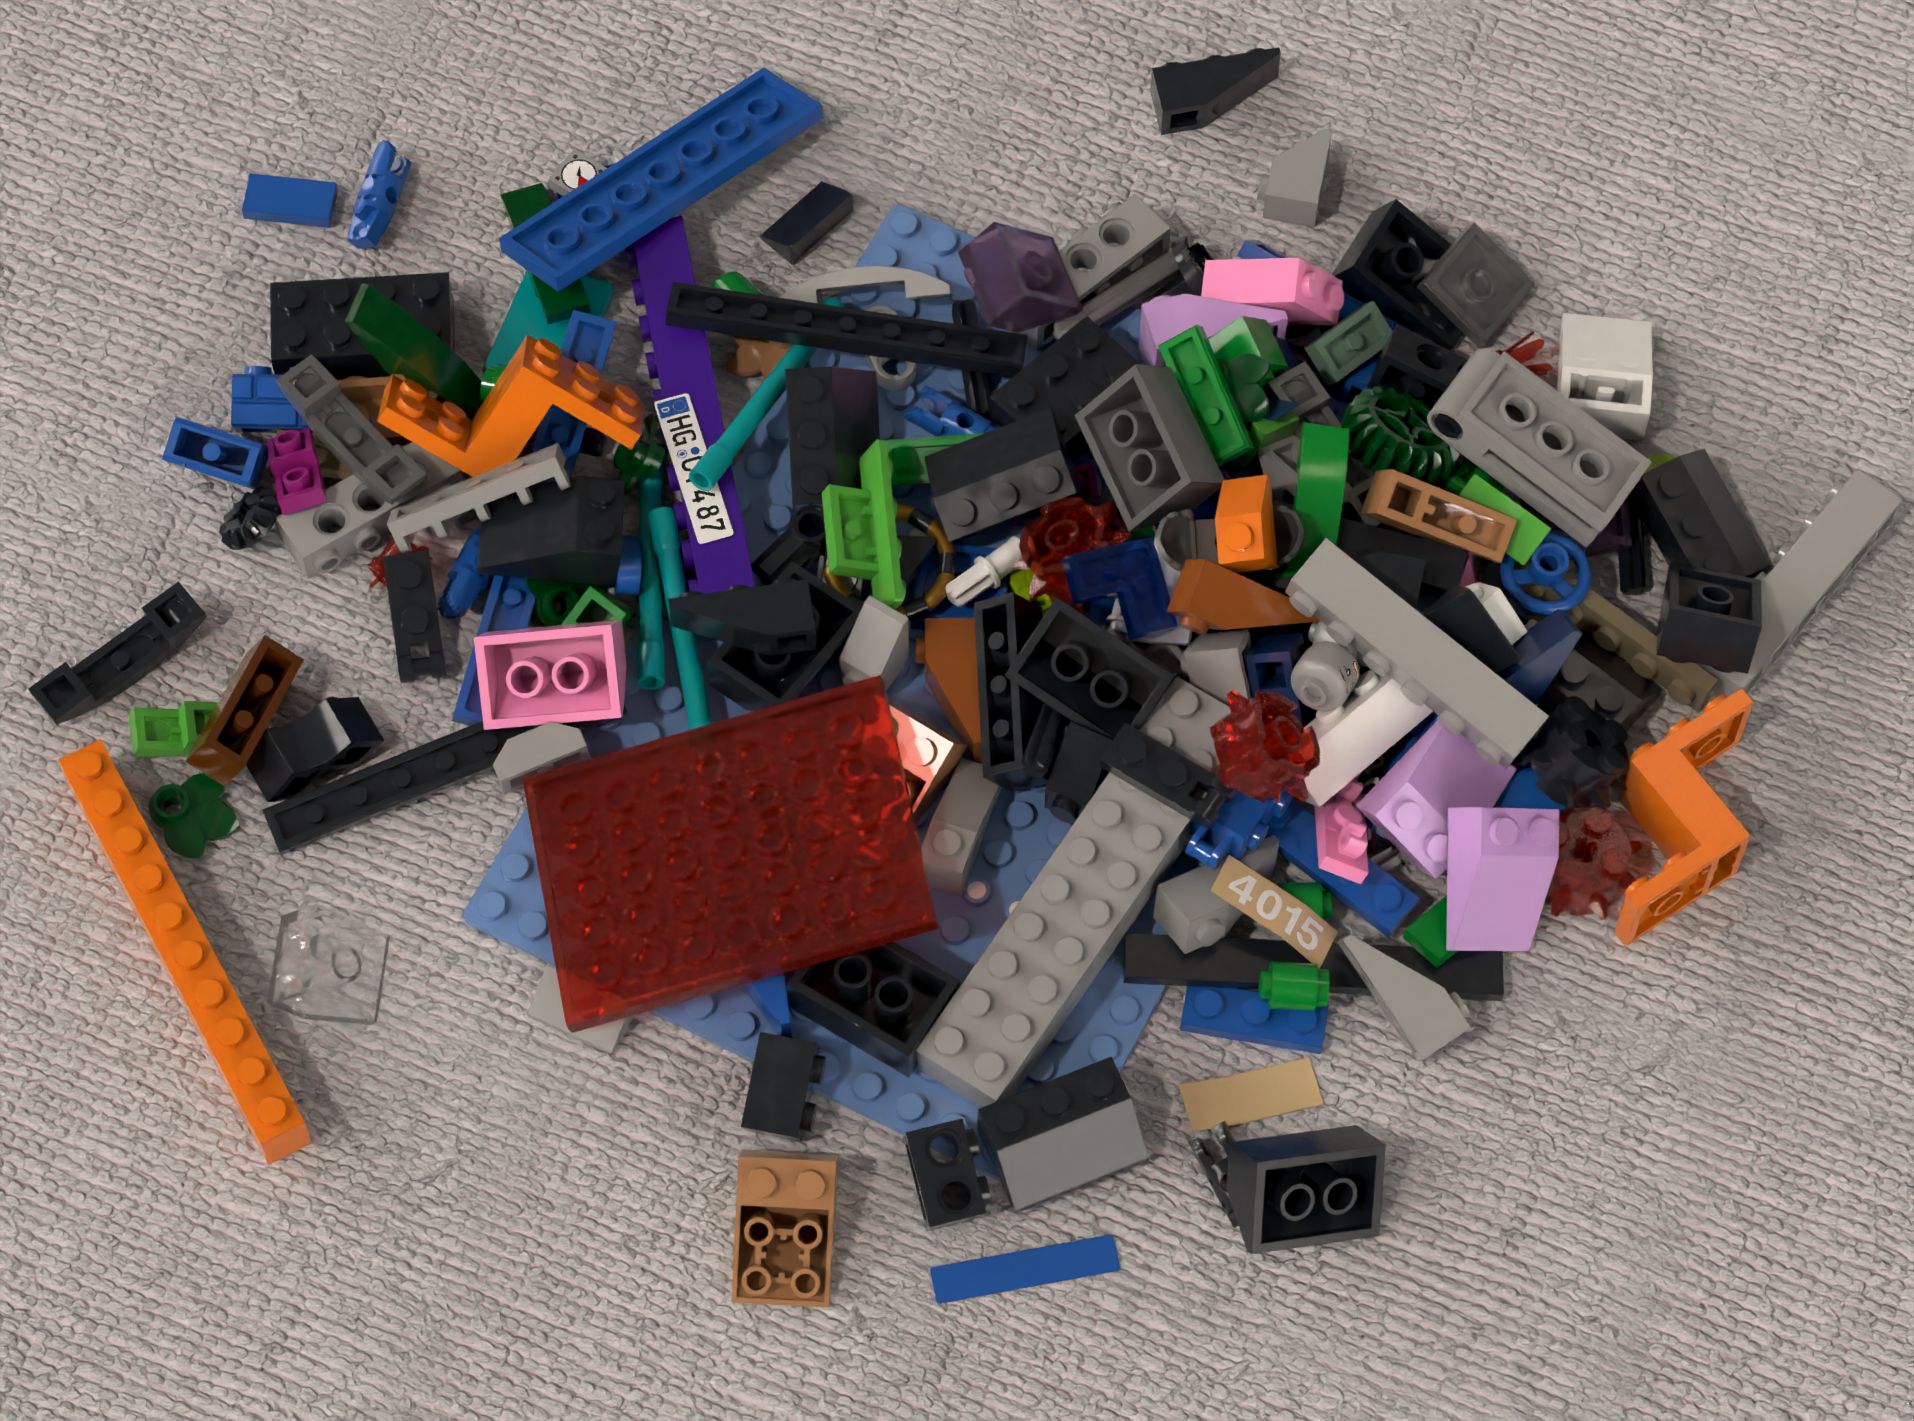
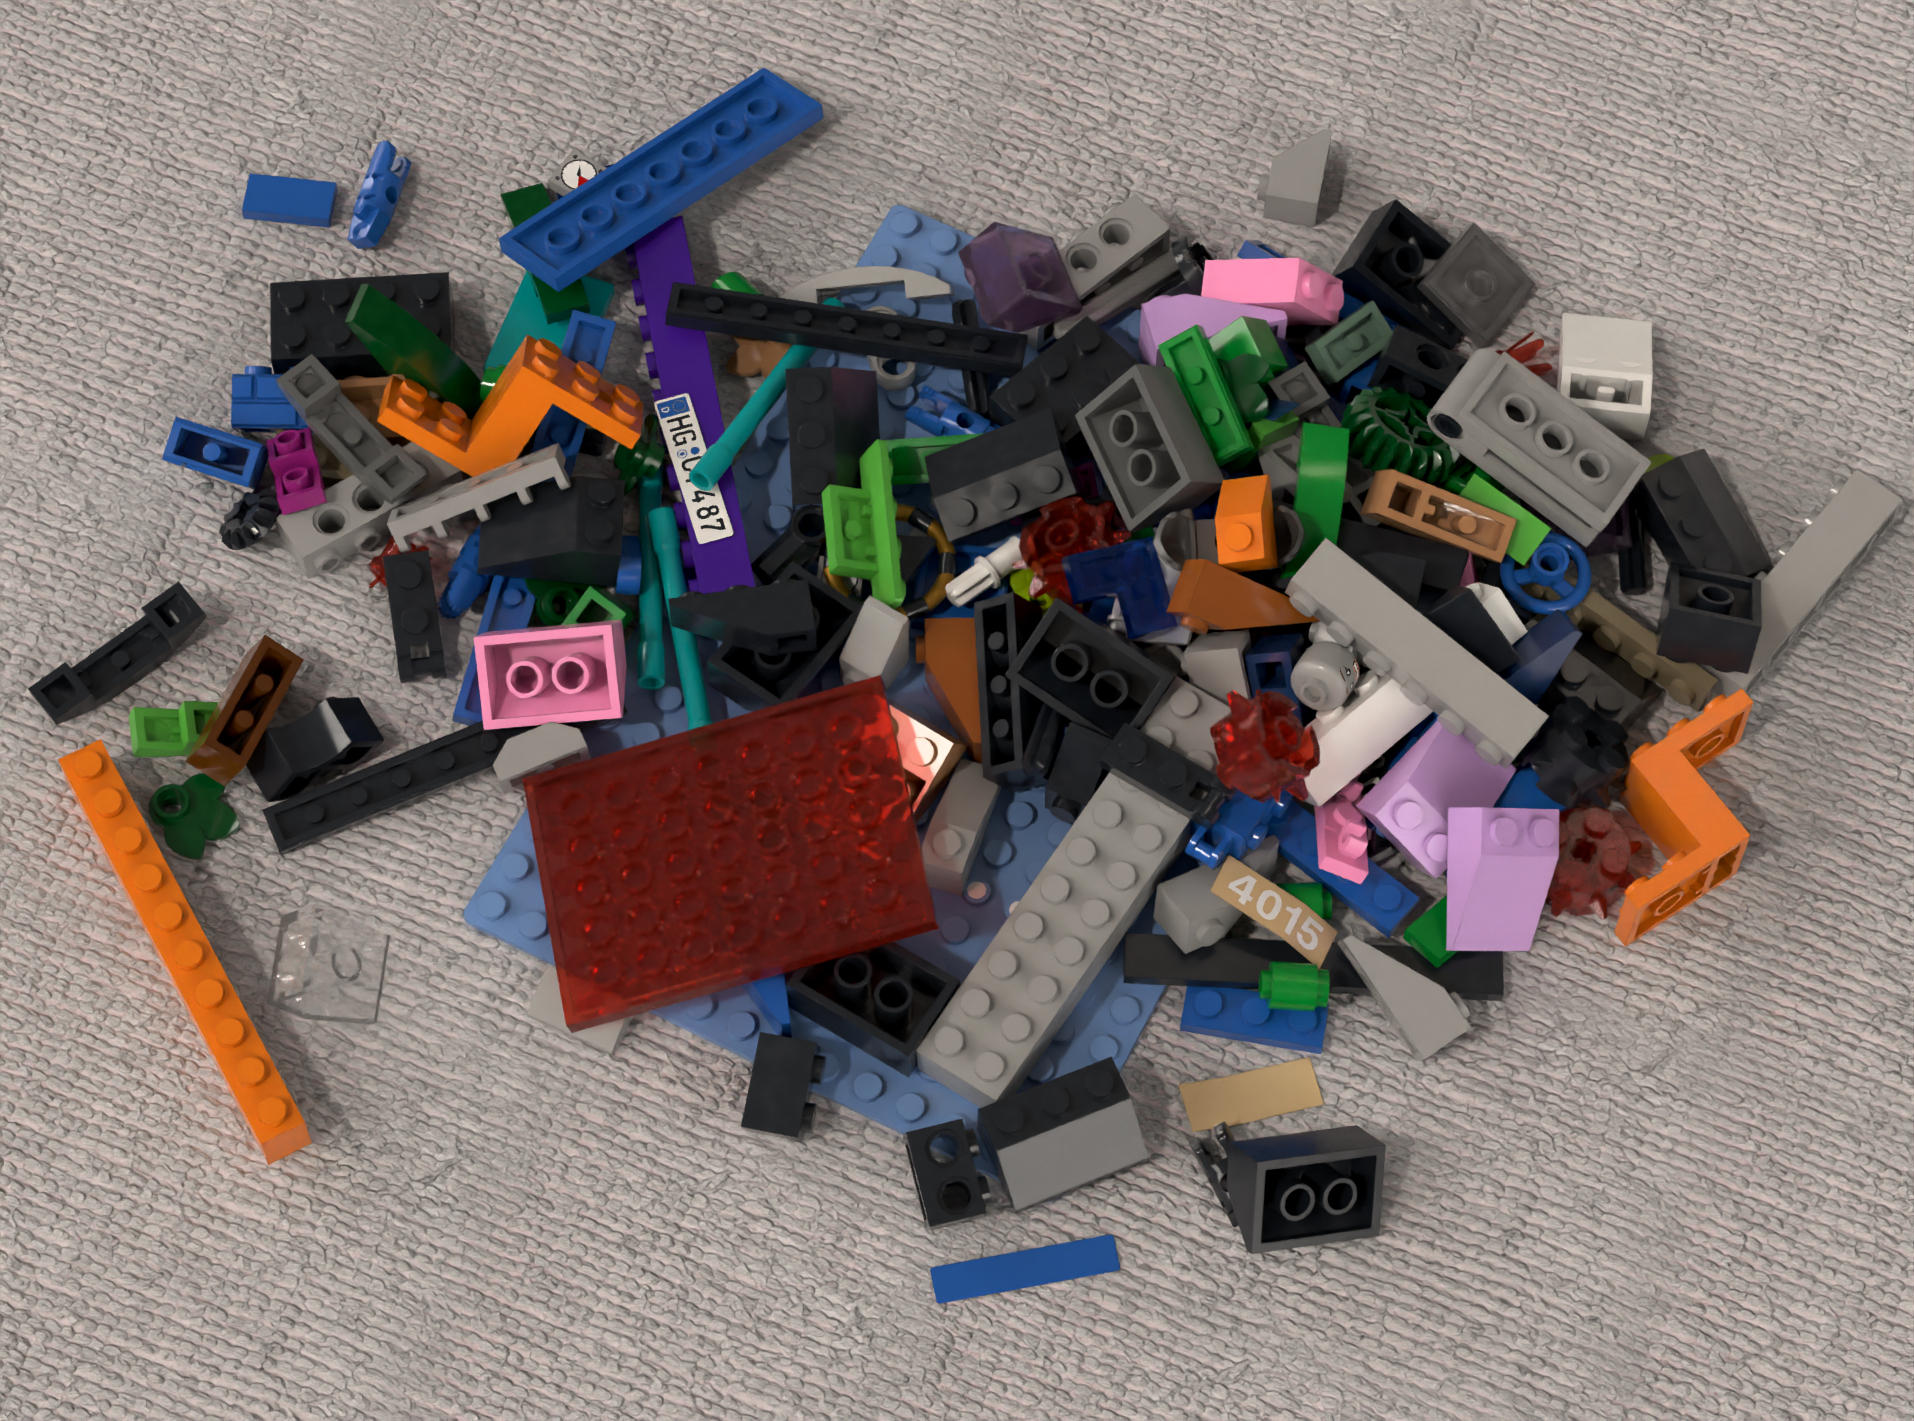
medium nougat slope [731,1149,839,1308] -> none
black slope [760,181,853,265] -> none
black slope [1150,47,1281,135] -> none

